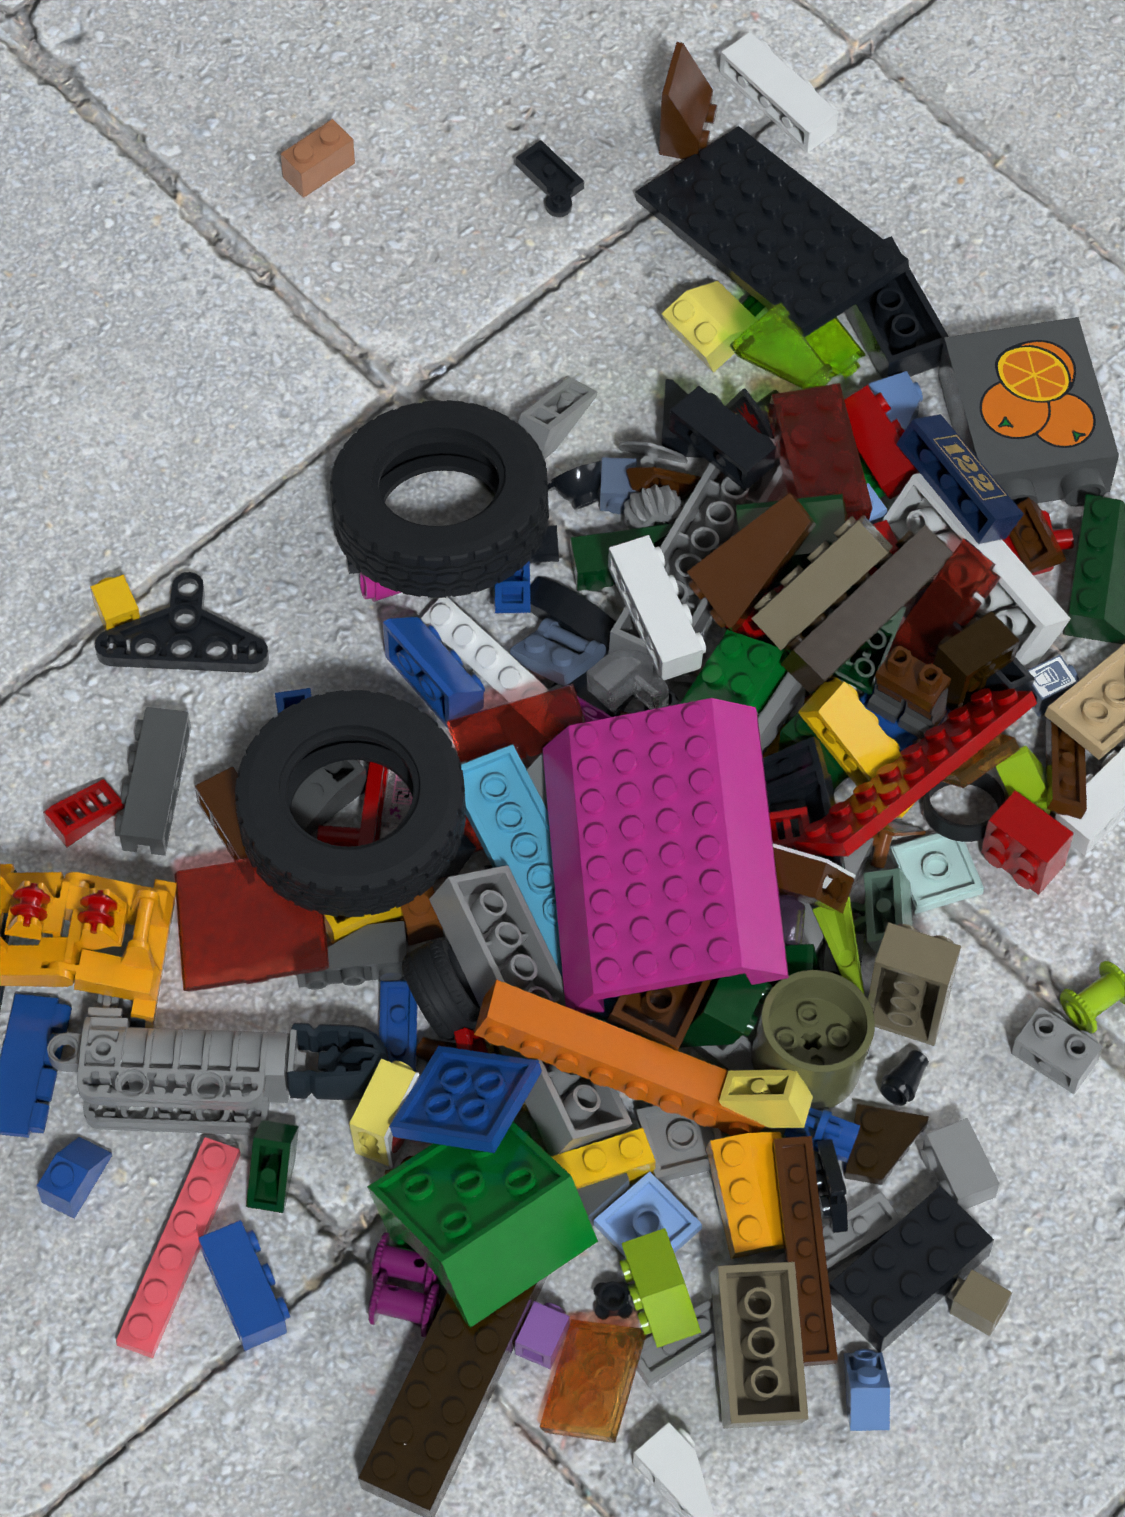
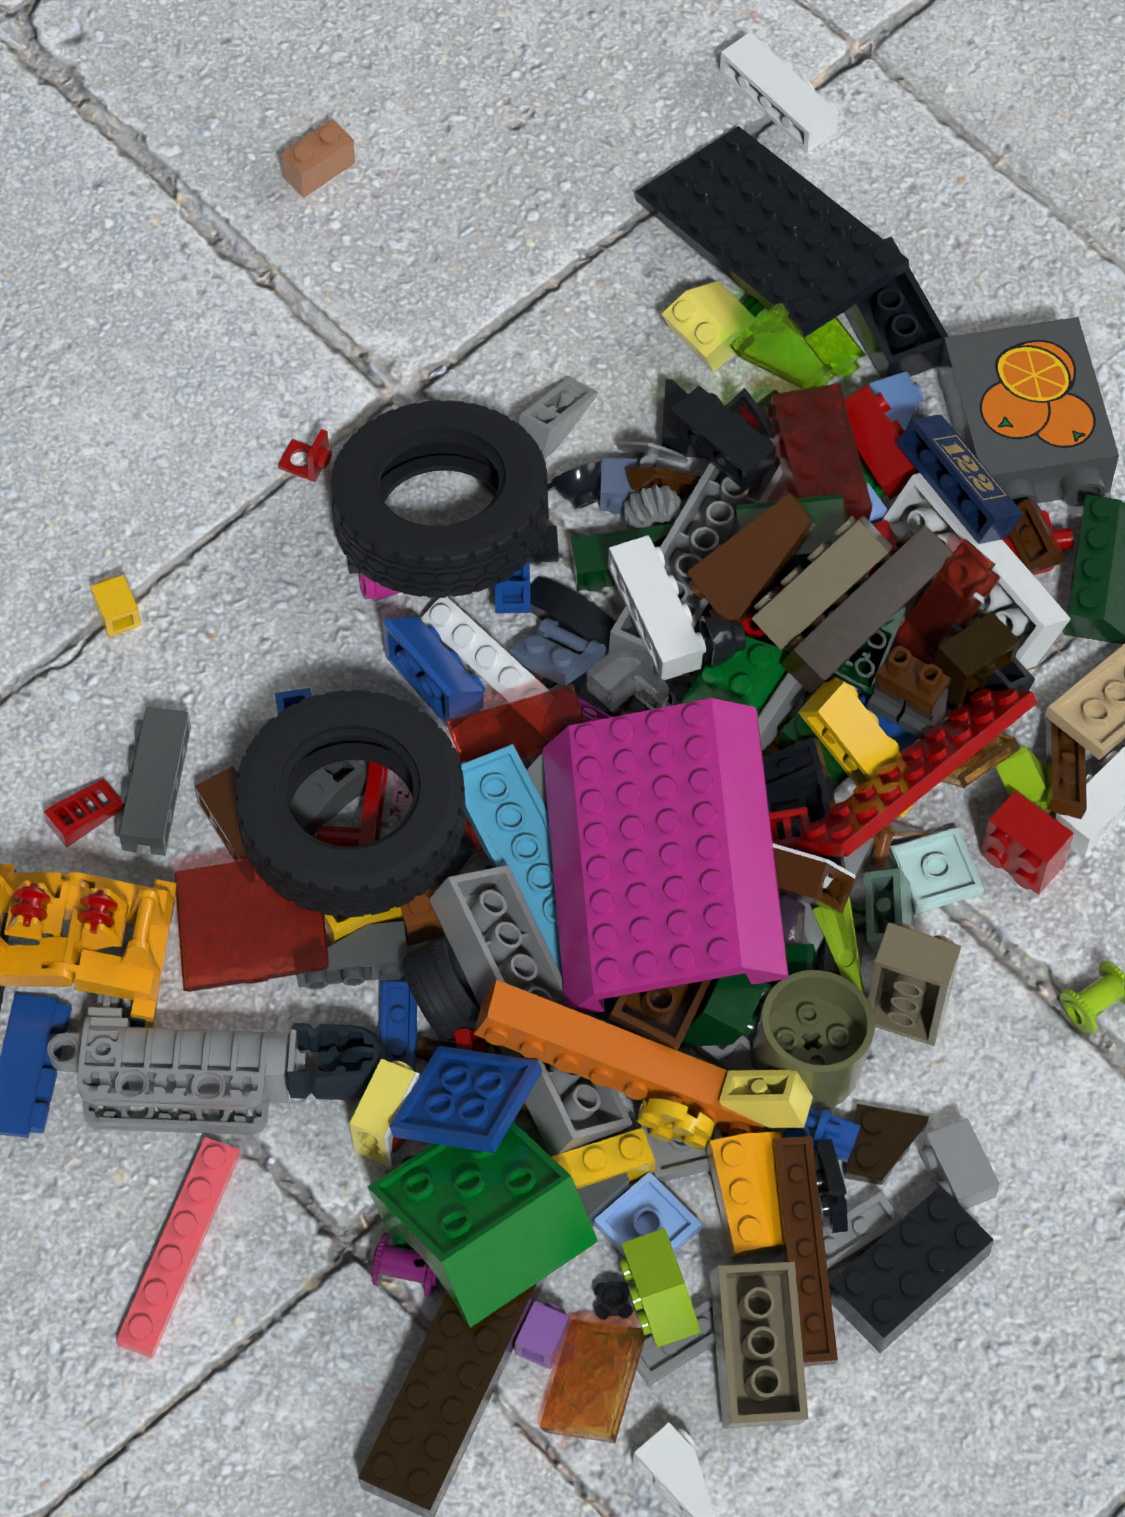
blue slope [36,1137,112,1219] -> none
black beam [95,572,269,673] -> none
blue brick [198,1220,290,1351] -> none
dark green slope [246,1120,299,1213] -> none
magenta hose [368,1271,440,1337] -> none
black hinge [516,140,584,217] -> none
reddish brown slope [659,42,718,160] -> none
medium blue slope [844,1349,890,1431] -> none
black cone [880,1050,929,1106] -> none
black tyre [923,767,1005,842] -> none
dark tan brick [948,1269,1013,1336] -> none
light grey brick [1011,1006,1103,1094] -> none
sand blue brick [1028,655,1079,716] -> none
none -> red bracket [278,429,332,482]
none -> yellow plate [637,1098,715,1150]
none -> black piece [699,615,746,668]

